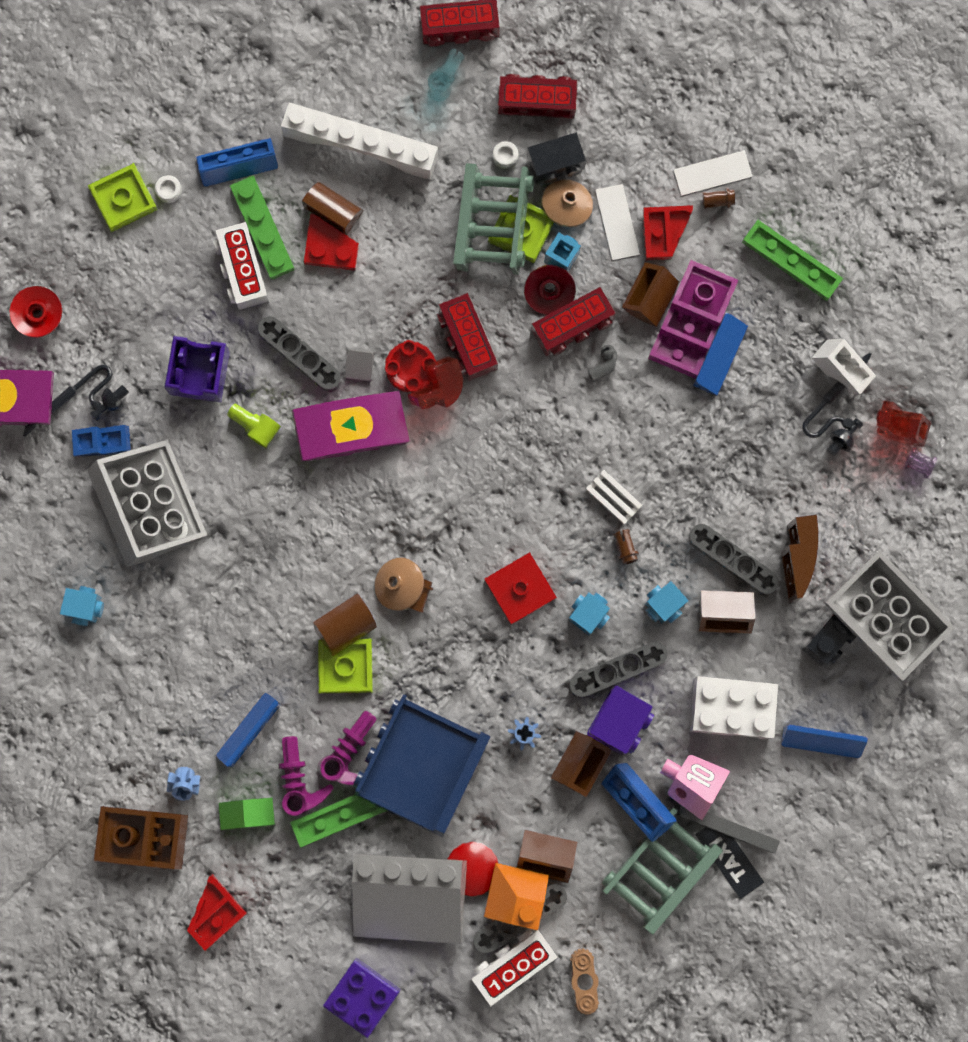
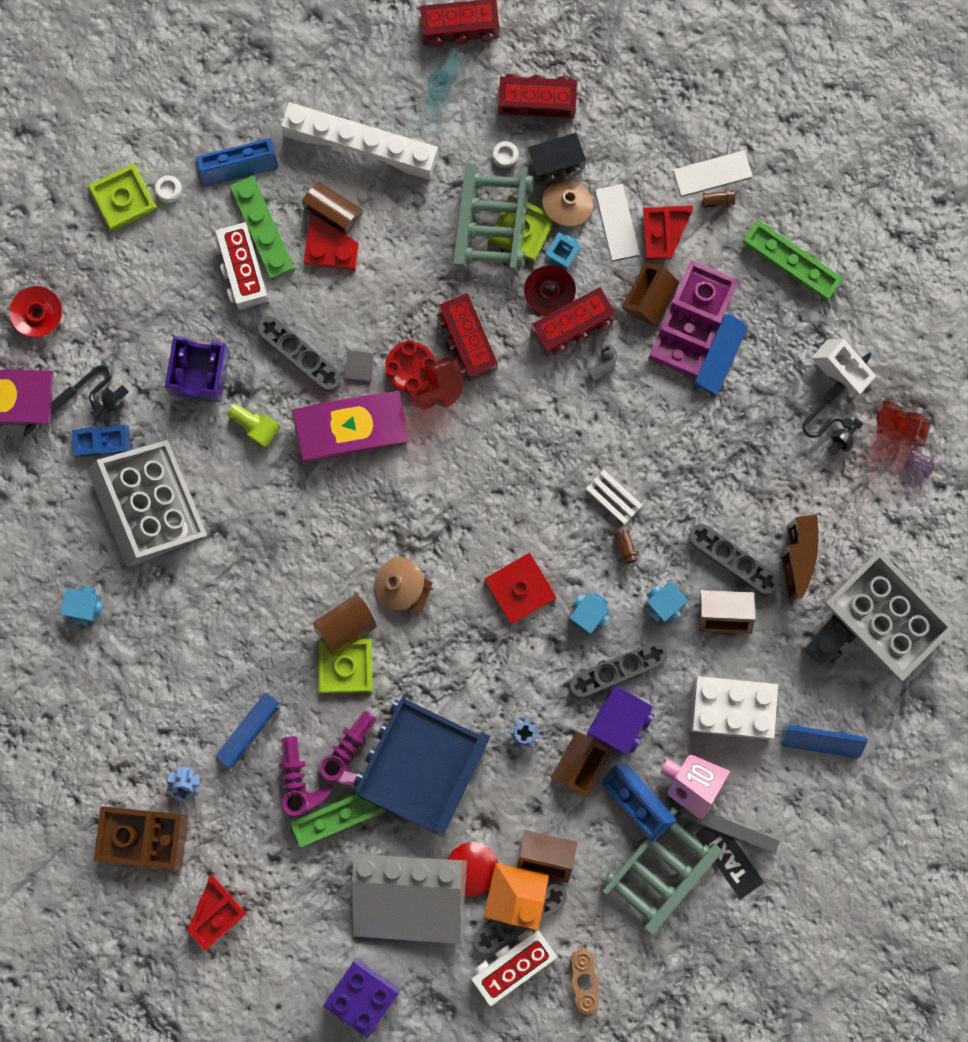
bright green slope [219,798,275,830] -> none

